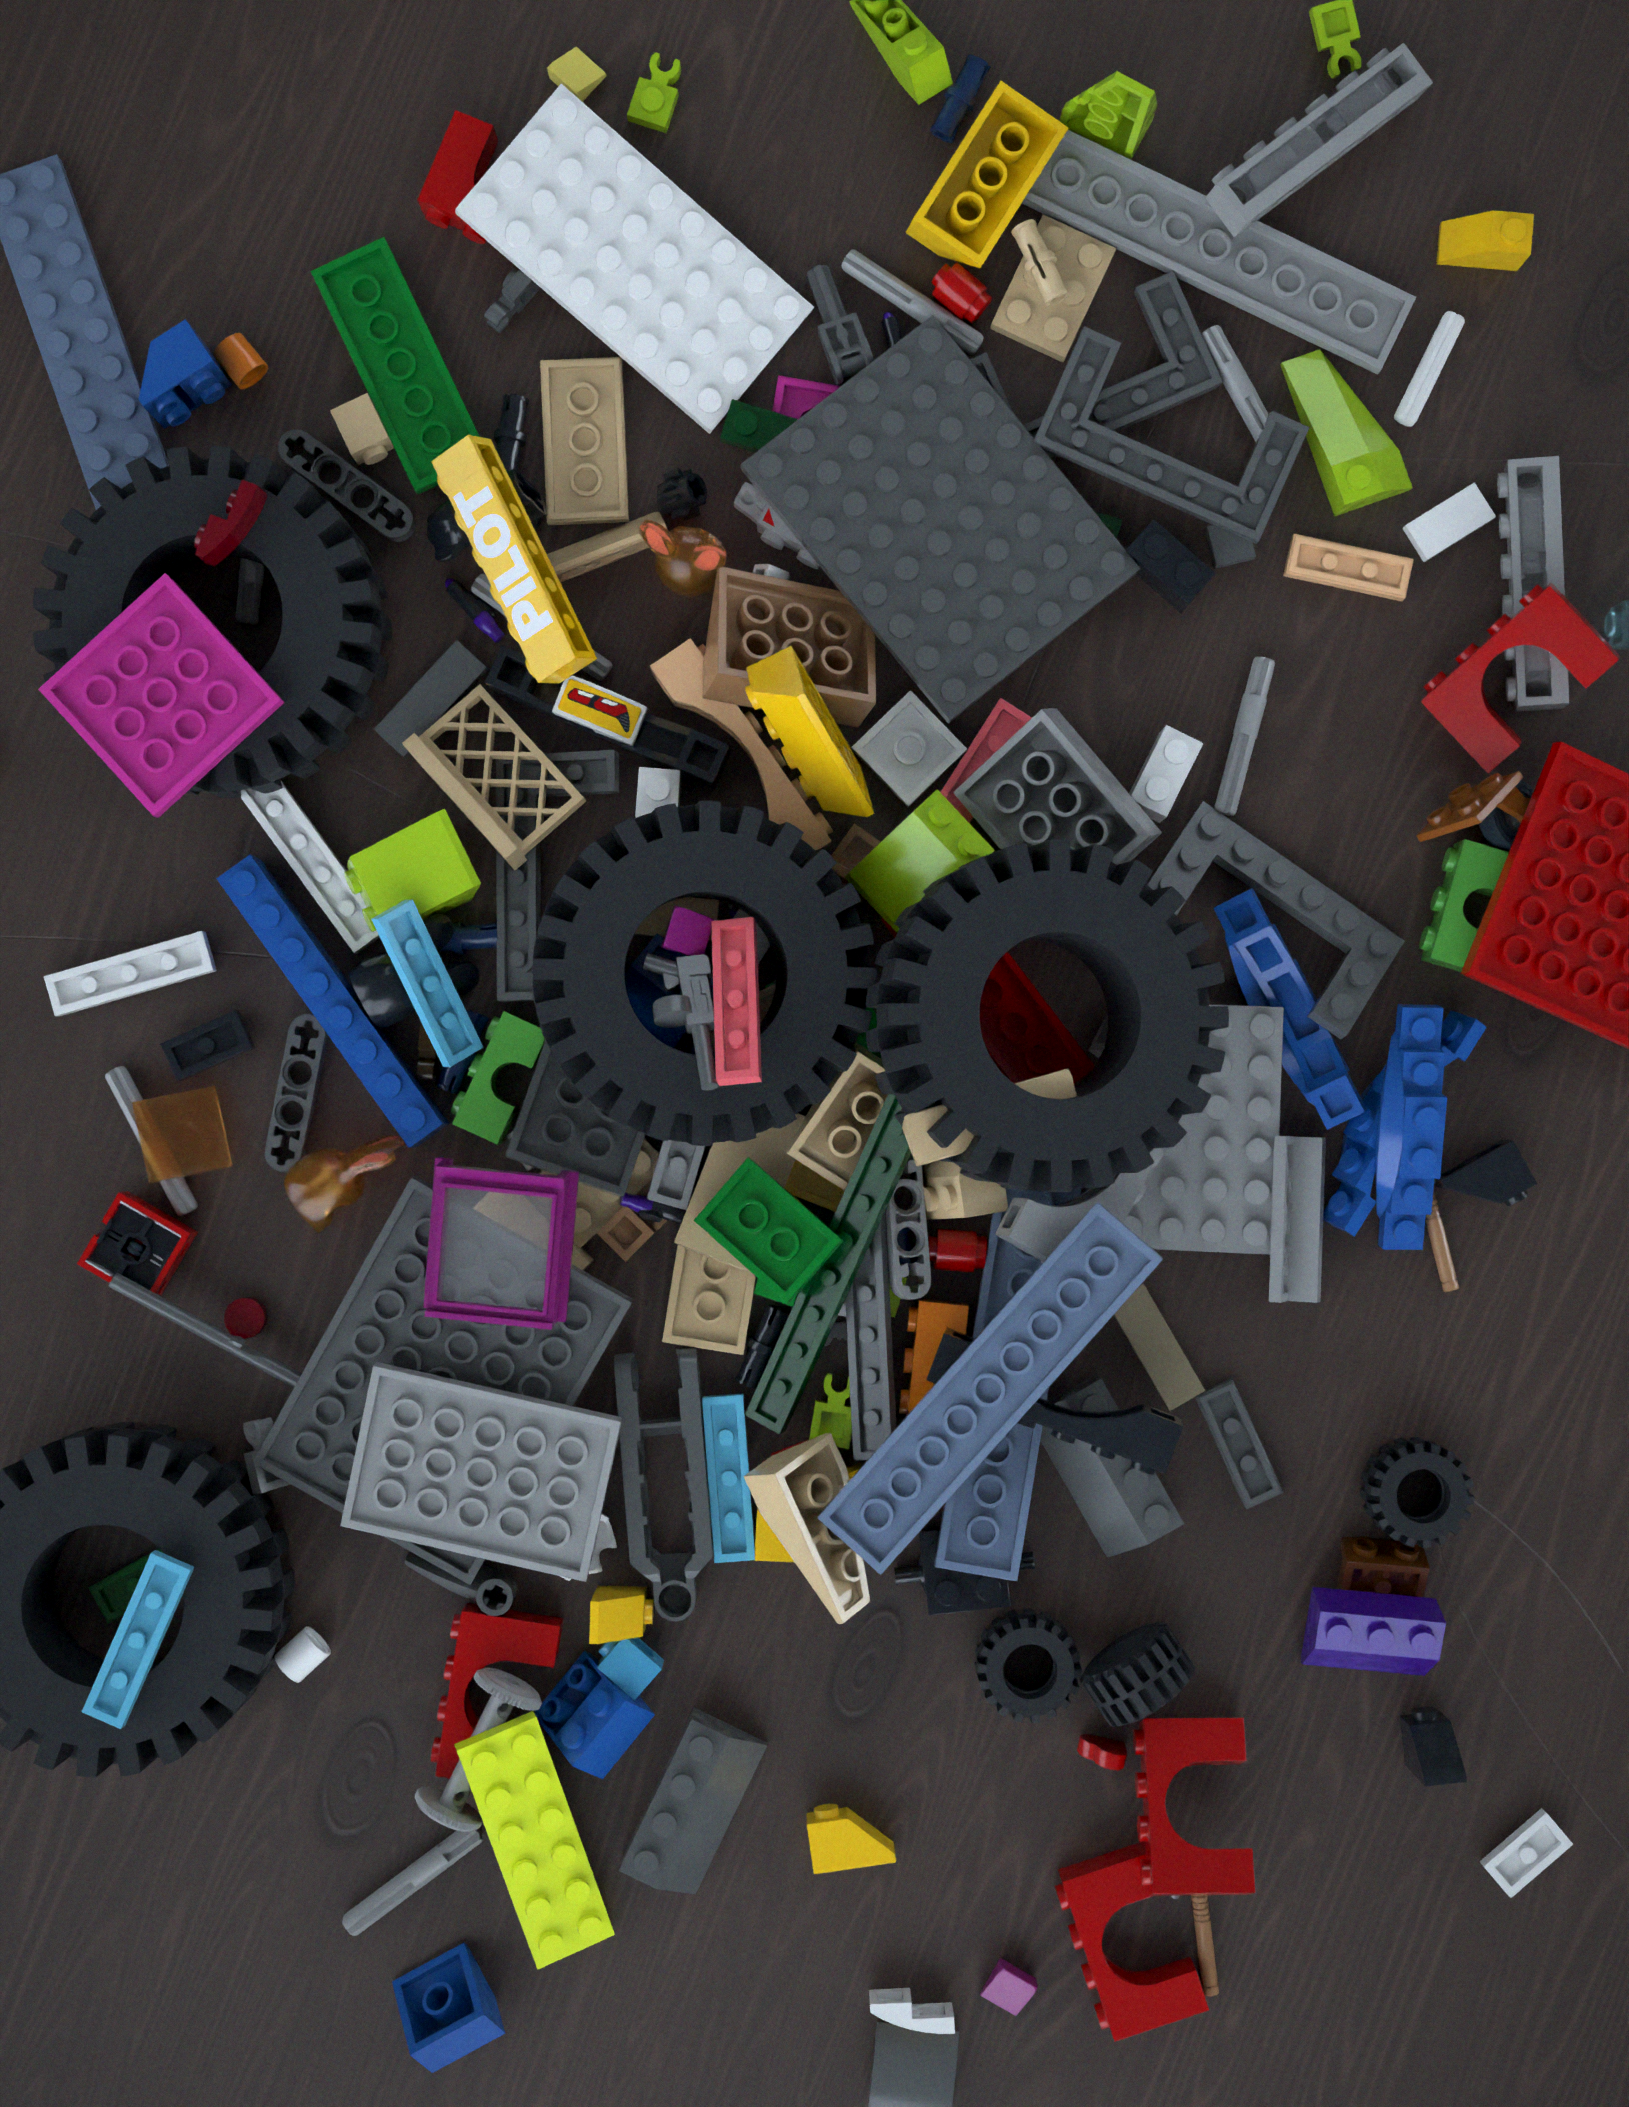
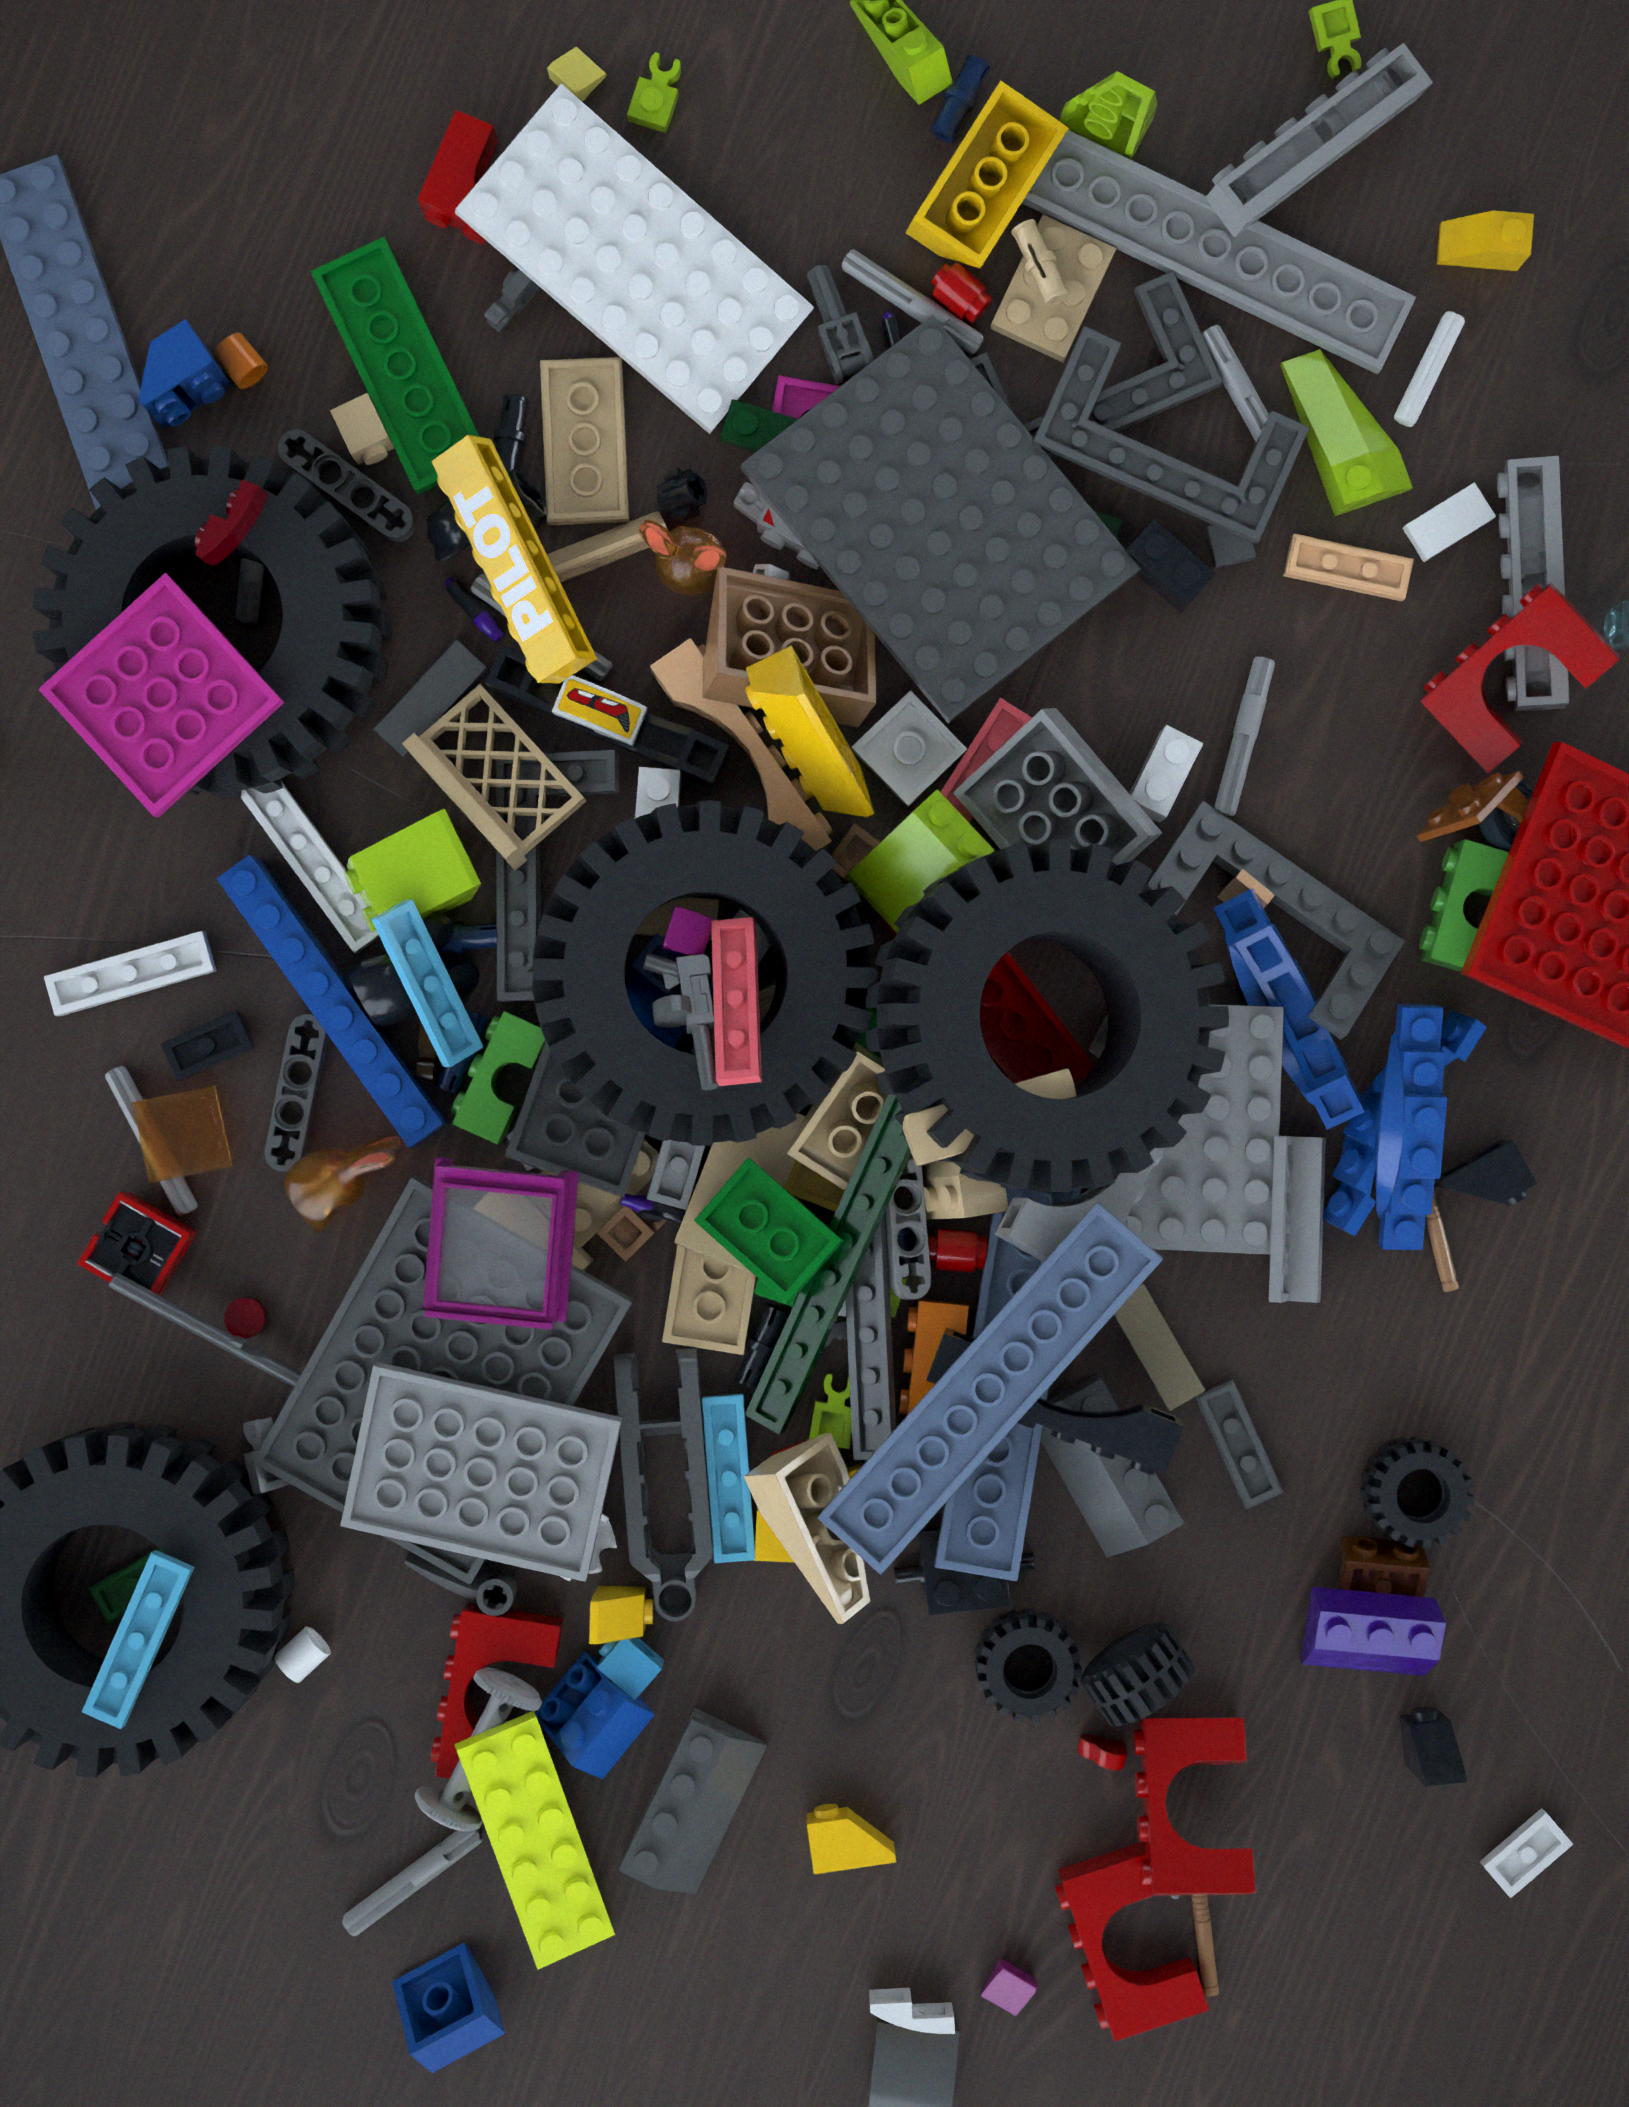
none -> light nougat tile [1218,869,1274,909]

